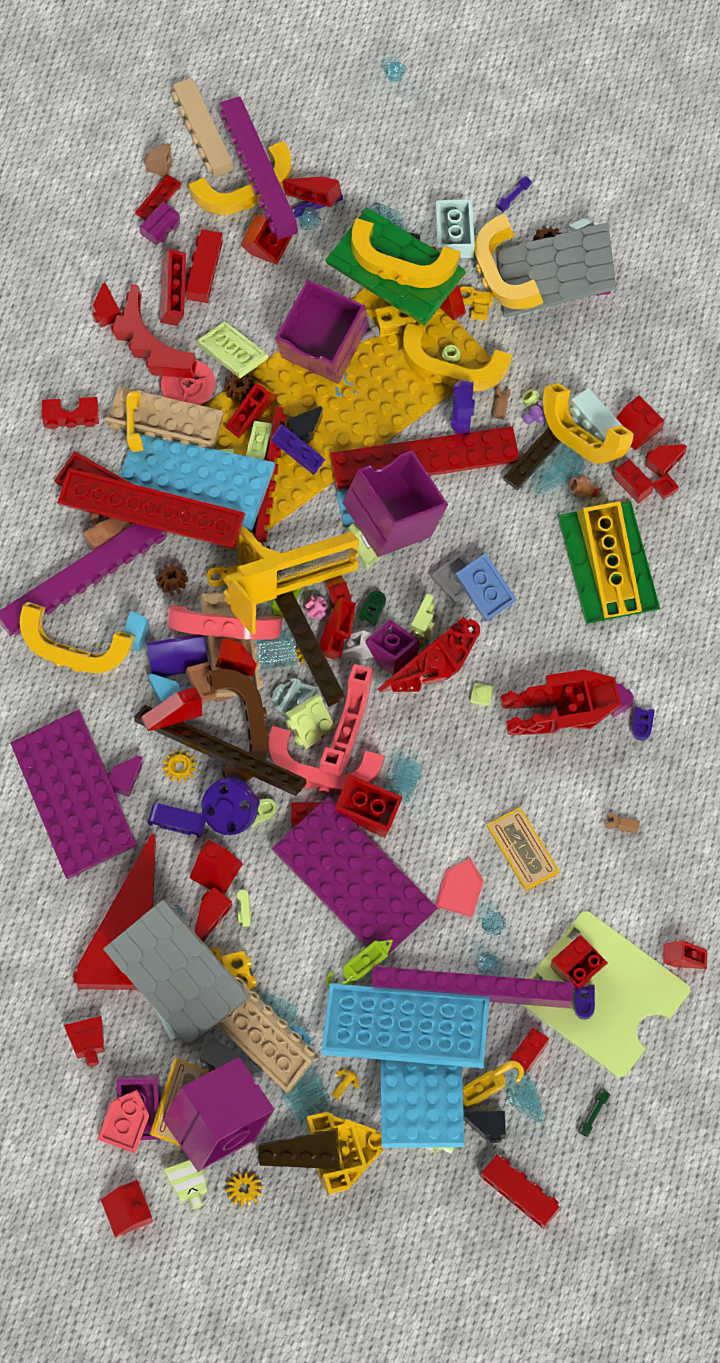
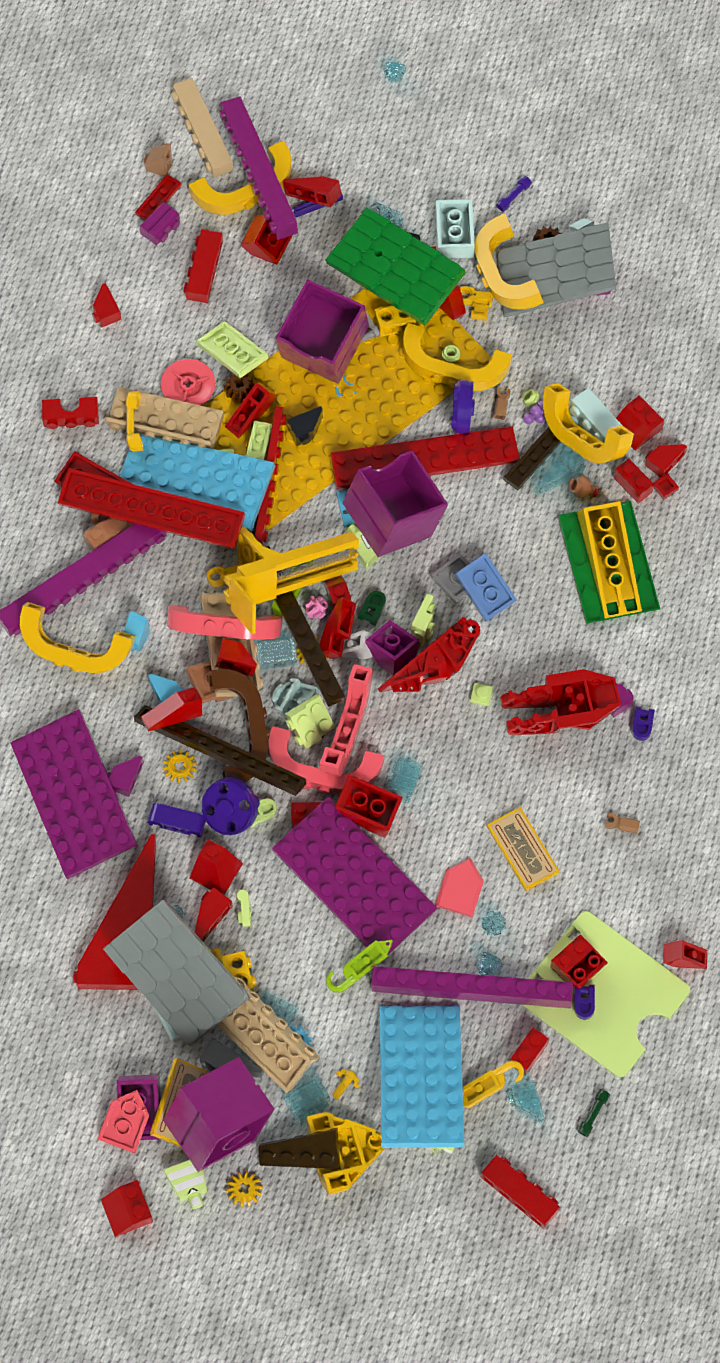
red torso [64,1016,105,1067] -> none
red arch [112,285,197,379] -> none
dark purple tile [147,634,208,677] -> none
reddish brown gear [156,562,188,596] -> none
red brick [160,249,186,326] -> none
dark purple plate [270,424,325,475] -> none
clear light blue cone [299,206,322,230] -> none
medium azure plate [321,983,490,1068] -> none
yellow arch [351,218,461,288] -> none
black slope [464,1111,506,1143] -> none

